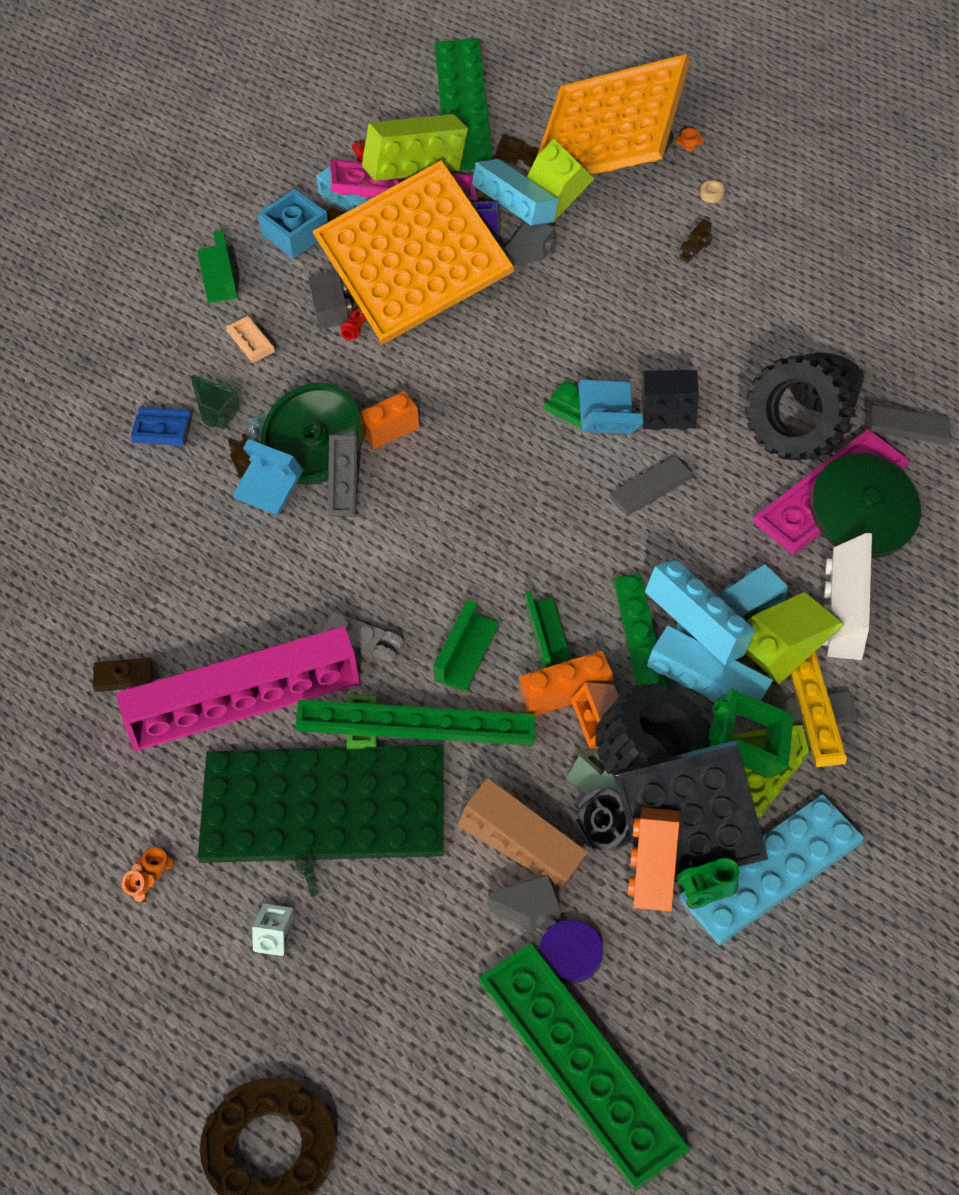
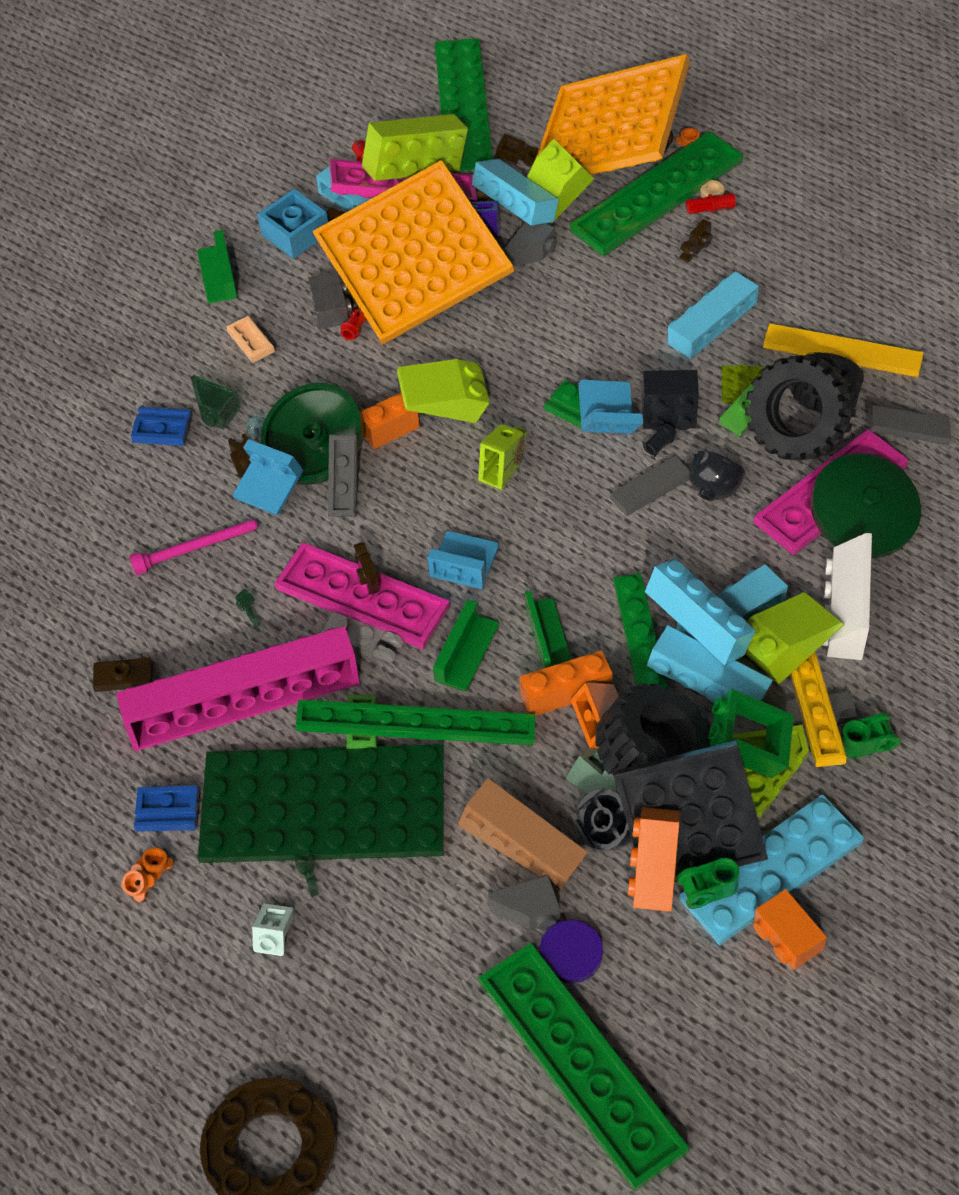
none -> dark pink piece [129,520,258,576]
none -> blue plate [134,786,199,832]
none -> clear green hand [235,589,260,627]
none -> dark pink plate [275,542,450,650]
none -> dark brown plate [353,542,380,595]
none -> lime slope [397,359,490,423]
none -> dark azure bracket [427,531,499,590]
none -> lime torso [478,424,527,490]
none -> green plate [570,131,743,257]
none -> black pin [643,424,676,457]
none -> medium azure brick [667,271,759,359]
none -> red axle [686,193,736,214]
none -> black cylinder [689,451,746,501]
none -> bright green plate [719,384,755,437]
none -> clear neon green piece [721,364,765,403]
none -> orange brick [753,889,827,970]
none -> yellow tile [763,323,924,377]
none -> green piece [841,713,901,758]

